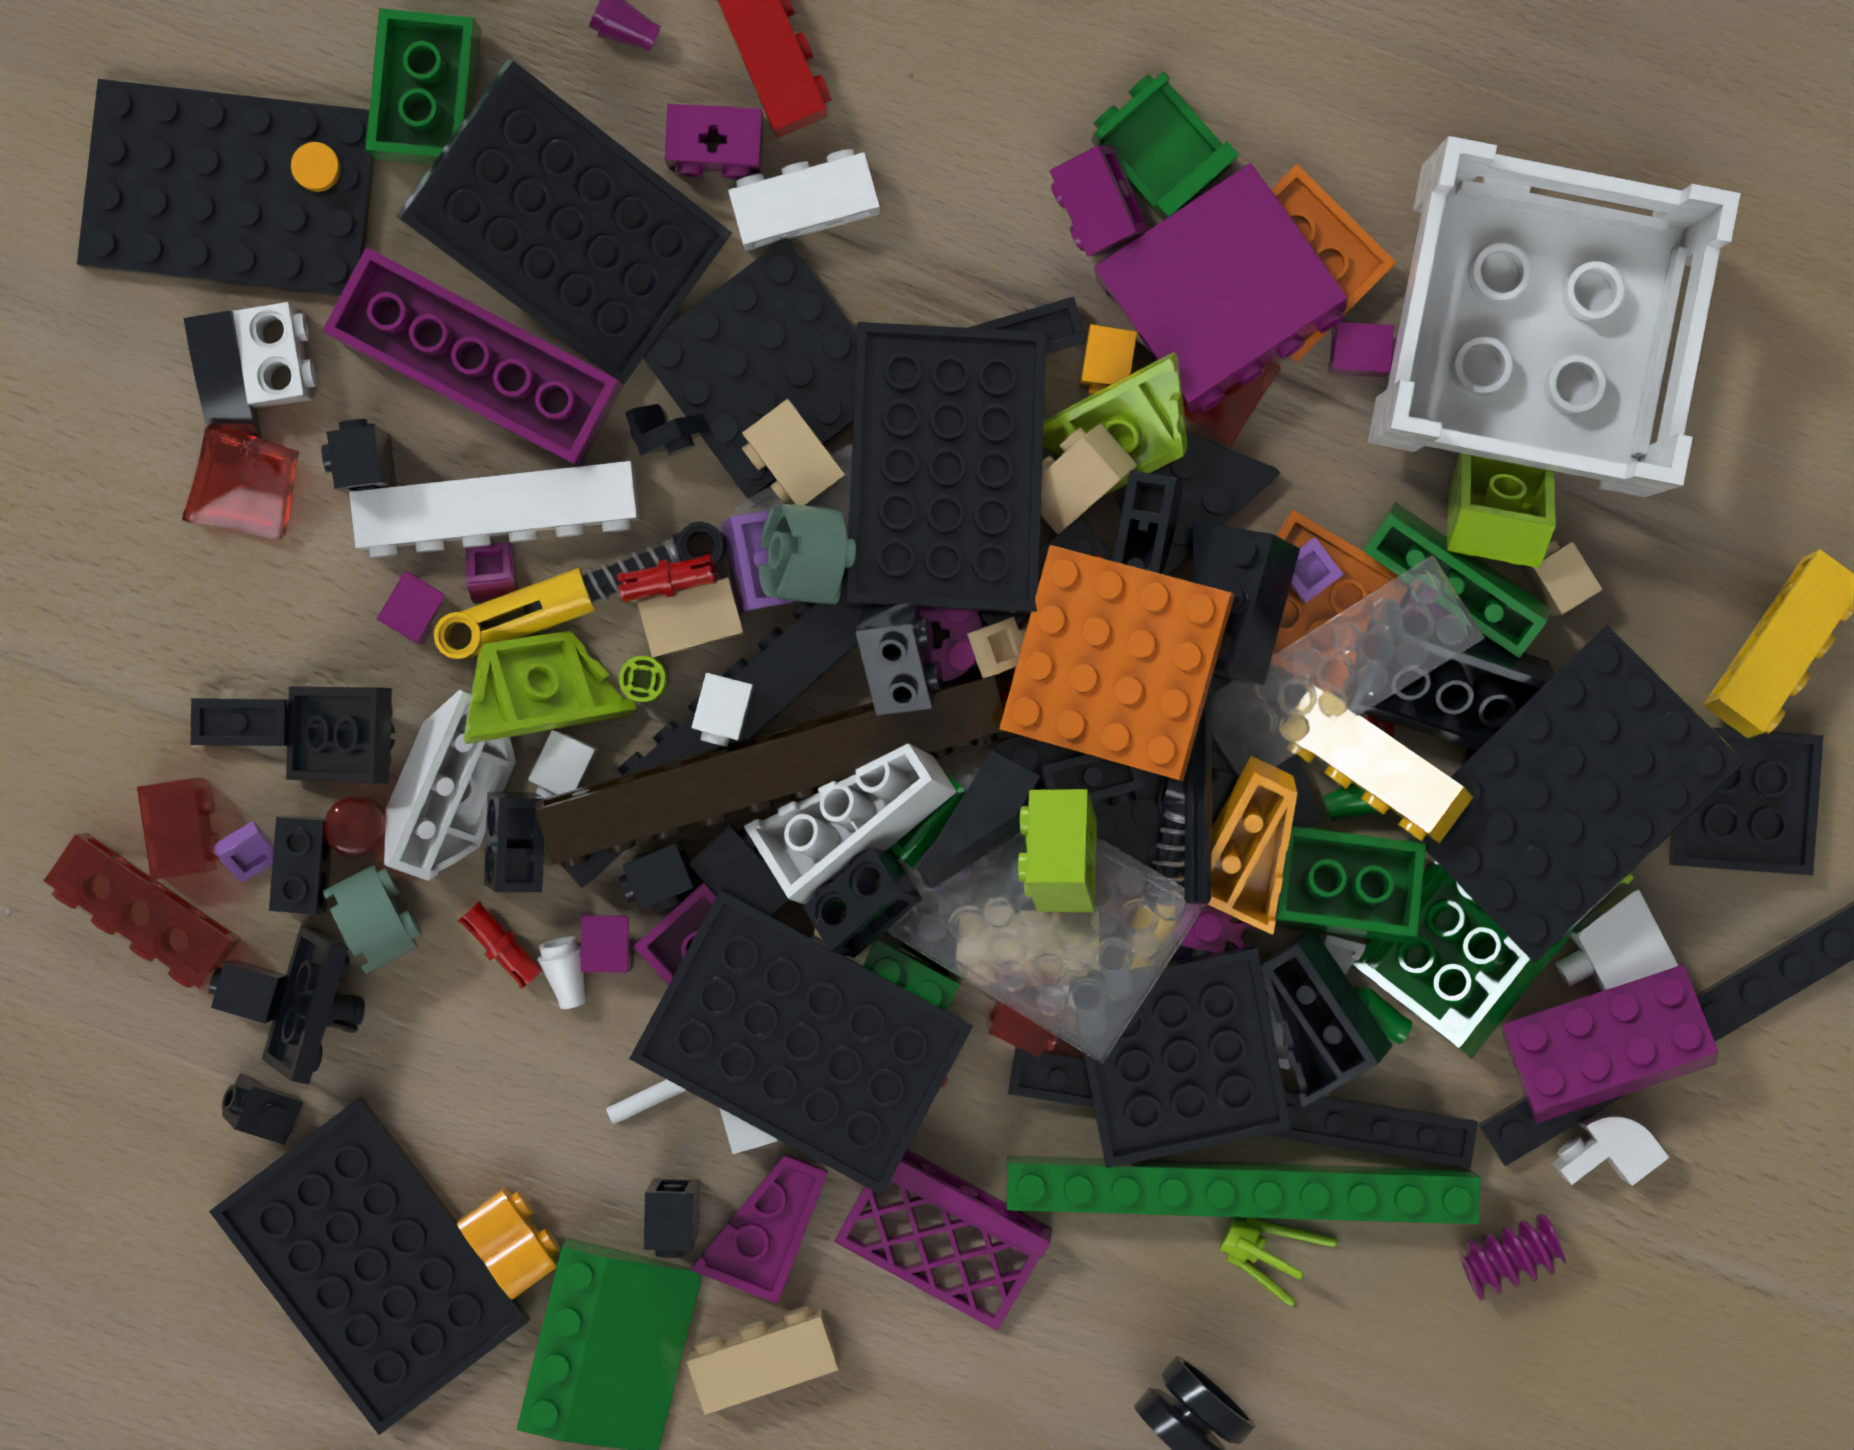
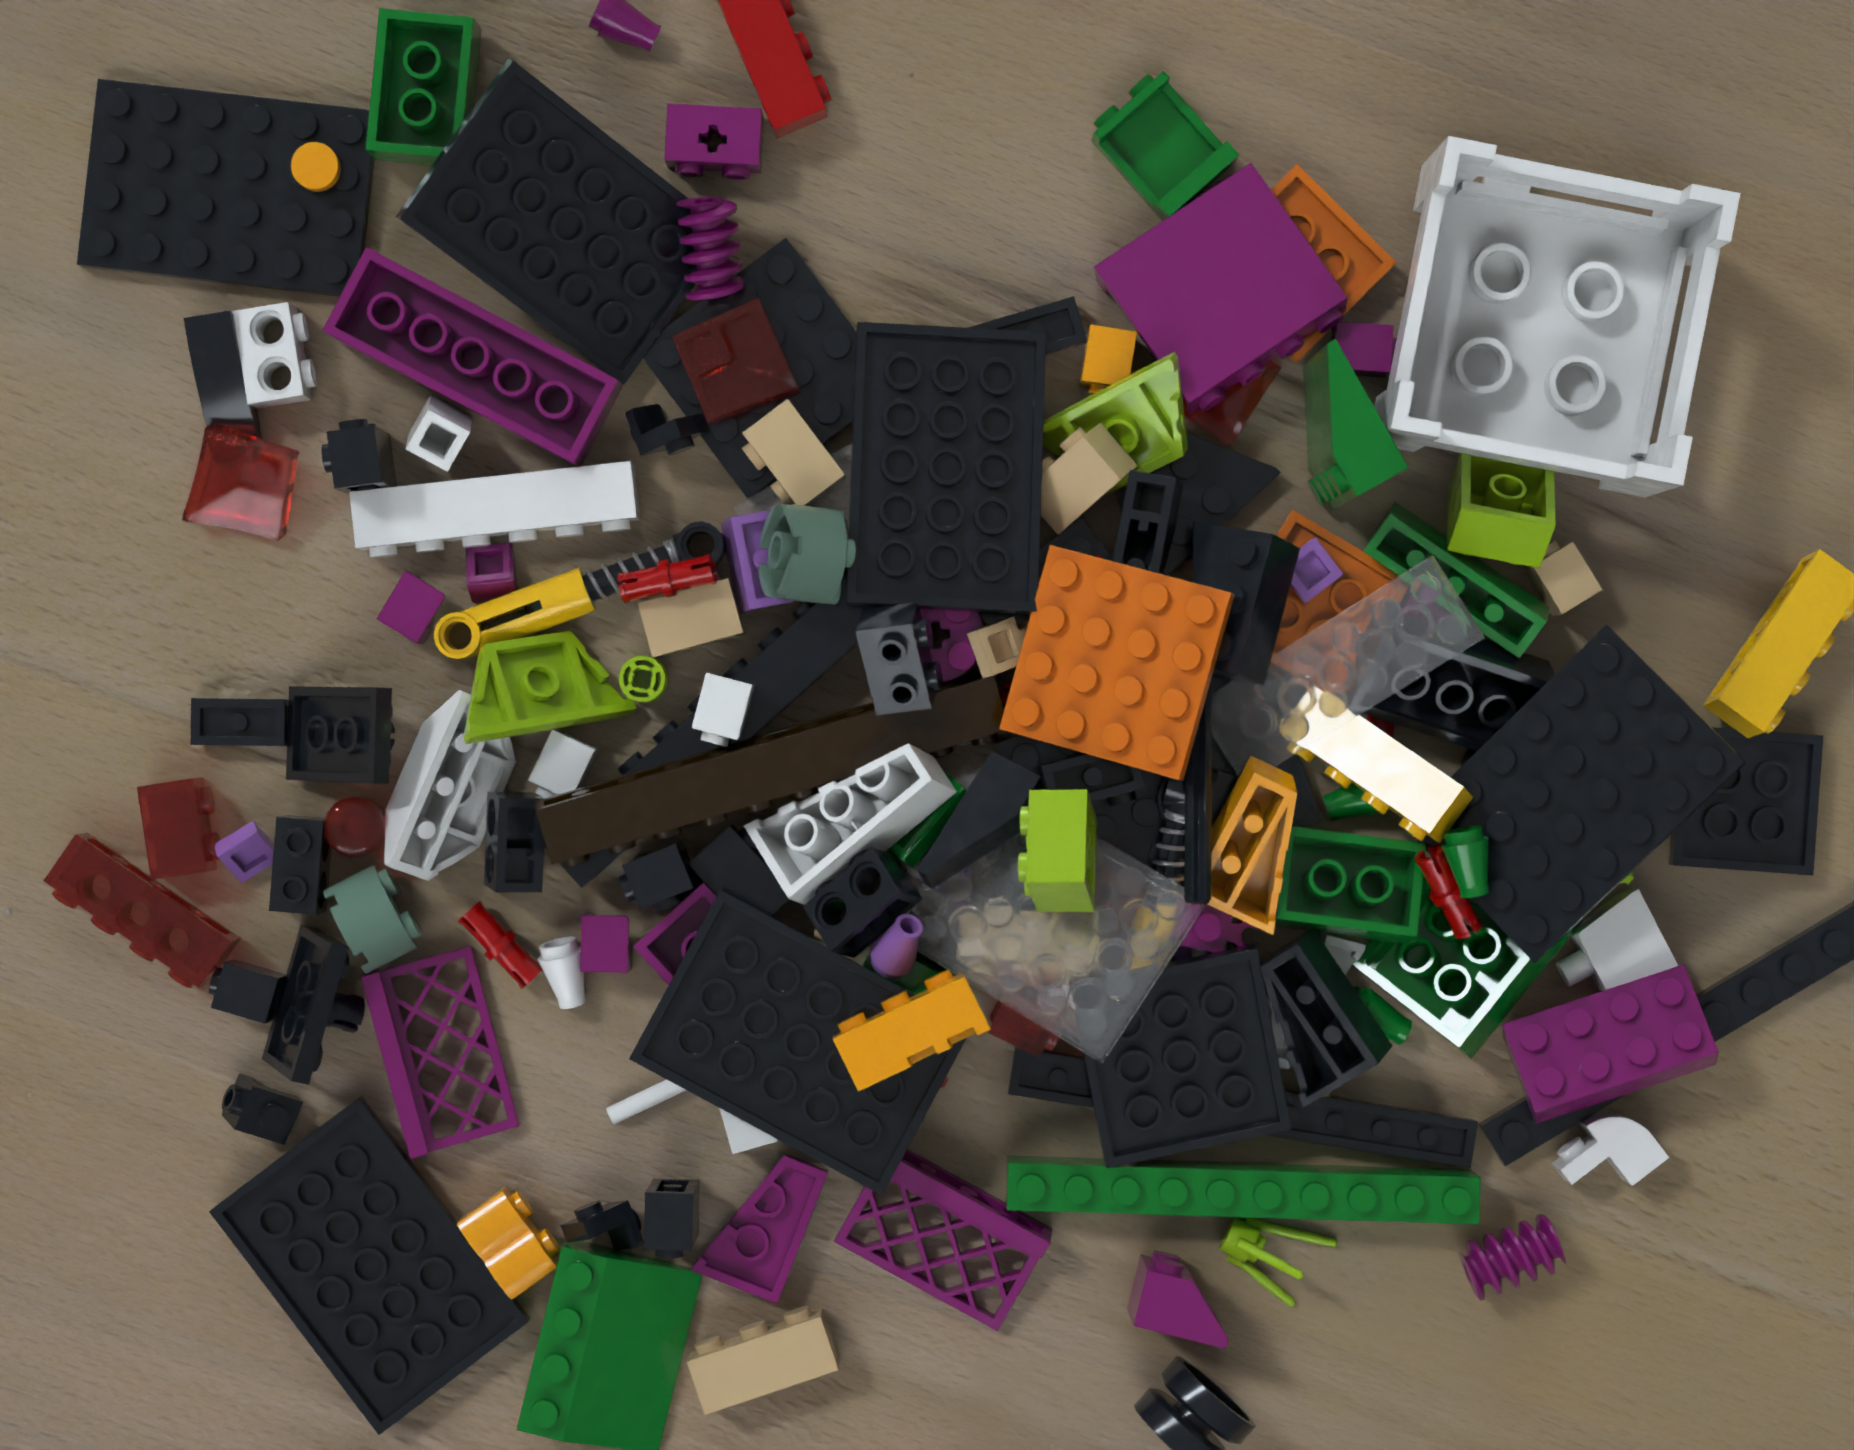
white brick [728,149,880,251] -> none
magenta brick [1049,145,1150,256] -> none
none -> magenta fence [361,946,520,1159]
none -> white brick [406,395,472,472]
none -> black bracket [560,1200,644,1250]
none -> clear red plate [672,298,800,425]
none -> magenta piece [676,197,744,300]
none -> light orange wedge [833,969,991,1092]
none -> medium lavender cone [870,914,923,979]
none -> magenta slope [1127,1250,1229,1349]
none -> green slope [1303,339,1409,510]
none -> red pin [1414,844,1483,939]
none -> green cone [1441,825,1489,898]

